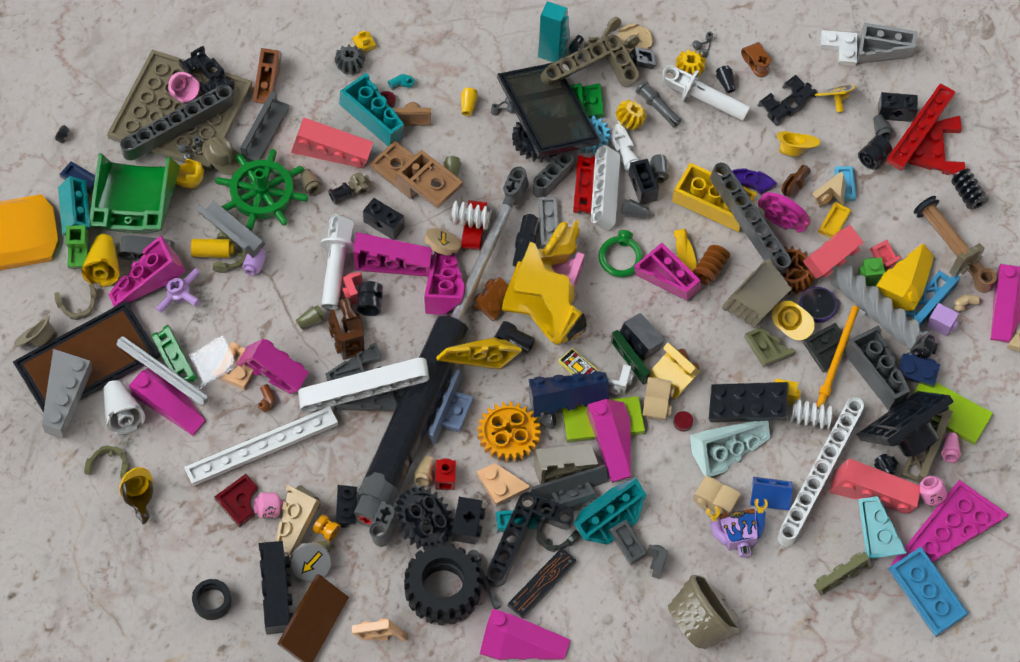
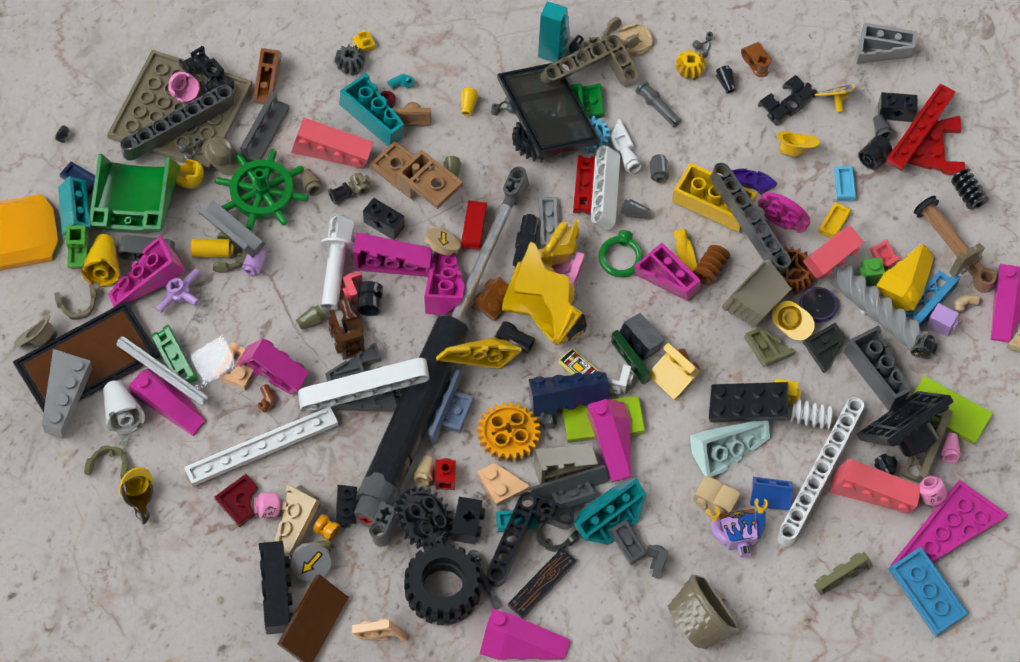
black tyre [192,579,232,620] -> none
white piece [451,200,491,230] -> none
dark grey beam [533,151,574,198] -> none
yellow gear [615,99,647,130] -> none
black bracket [628,47,656,69] -> none
black brick [628,158,659,204] -> none
tan brick [642,377,674,421] -> none
white piece [661,65,750,121] -> none
dark red tile [673,411,693,432] -> none
reddish brown arm [781,165,811,197] -> none
tan slope [812,172,846,207] -> none
light orange bar [816,306,860,409] -> none
white plate [821,30,857,66] -> none
wing [858,496,908,559] -> none
dark blue bracket [898,353,941,388] -> none

